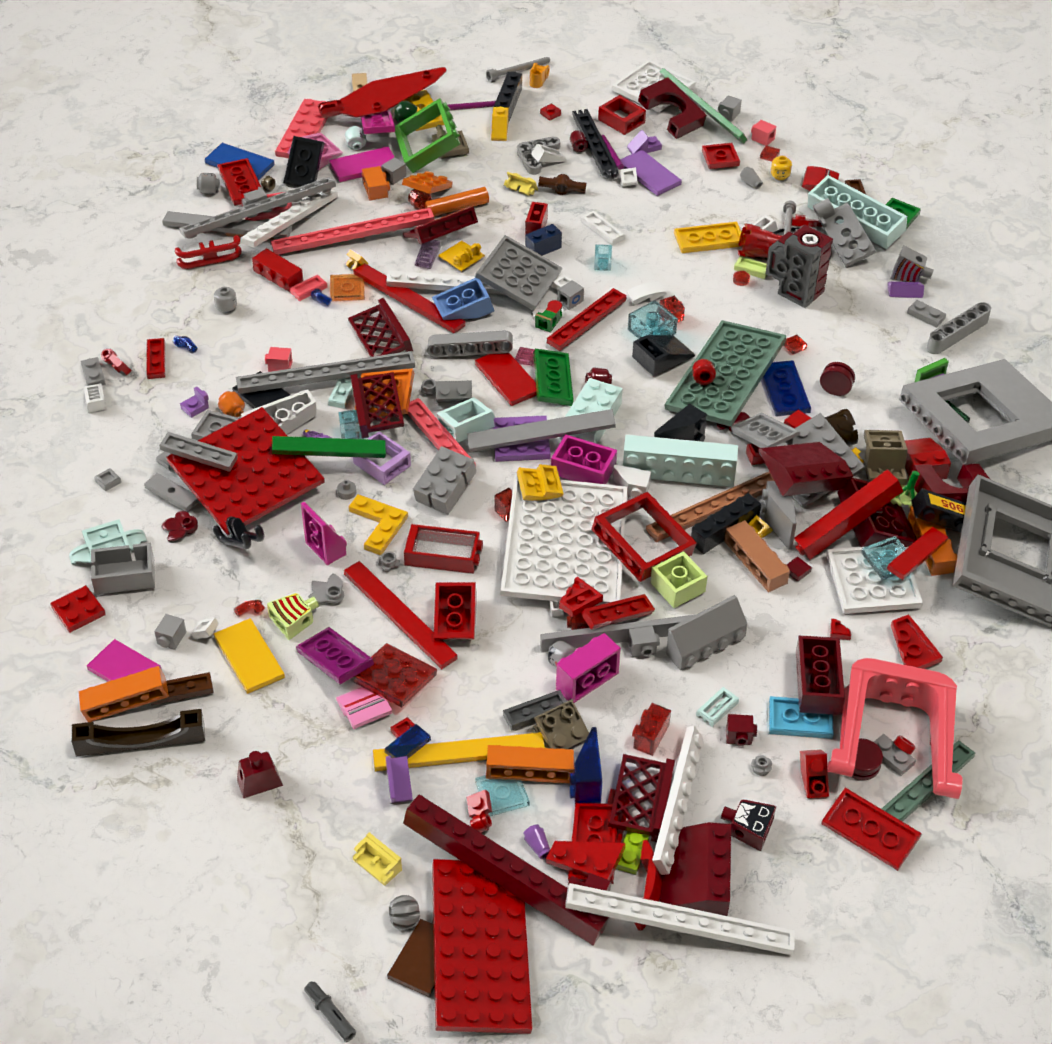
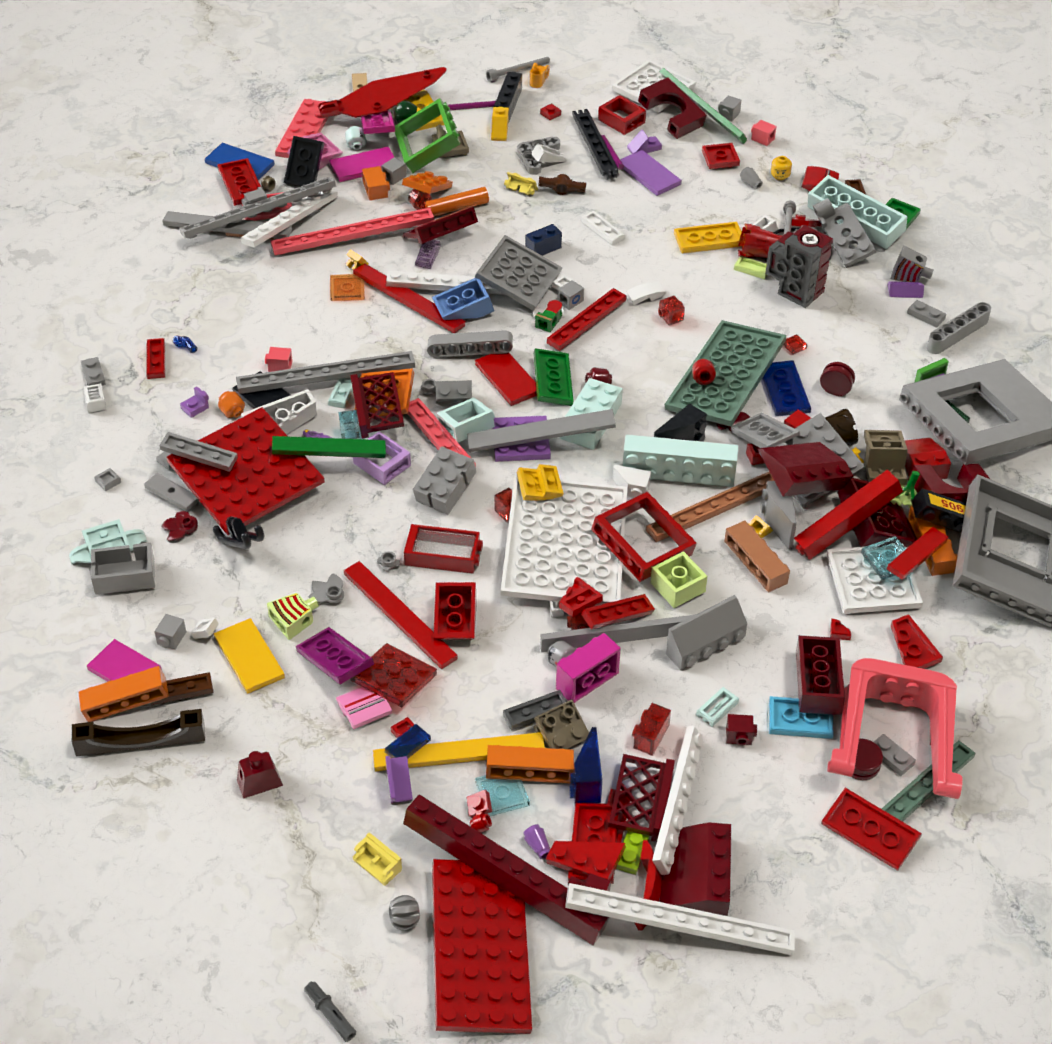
red plate [50,585,106,633] -> none
red plate [101,348,132,375] -> none
red piece [174,235,242,269] -> none
light grey plate [191,410,240,440] -> none
light grey head [197,173,220,194] -> none
light grey head [214,286,237,313] -> none
clear red arm [234,599,265,617] -> none
red brick [252,248,303,292] -> none
coral tile [290,275,328,301] -> none
dark pink slope [301,502,347,565] -> none
clear blue arm [311,288,332,306] -> none
light grey tile [337,480,357,500] -> none
dark red fence [348,297,413,357] -> none
yellow plate [349,494,408,555] -> none
reddish brown tile [387,919,435,997] -> none
yellow hinge [438,241,485,271] -> none
clear pink tile [515,347,534,366] -> none
red brick [525,202,548,235] -> none
dark pink brick [551,434,617,484] -> none
dark red brick [570,130,588,152] -> none
clear light blue brick [594,244,612,271] -> none
white plate [620,167,638,187] -> none
clear light blue brick [628,300,678,339] -> none
light grey brick [628,626,660,657] -> none
black slope [632,335,695,377] -> none
black brick [691,493,761,554] -> none
torso [721,799,777,851] -> none
clear red tile [733,271,750,286] -> none
light grey plate [751,755,772,776] -> none
clear red tile [760,146,780,161] -> none
dark red tile [786,556,812,581] -> none
red slope [800,749,829,798] -> none
red tile [894,735,916,755] -> none

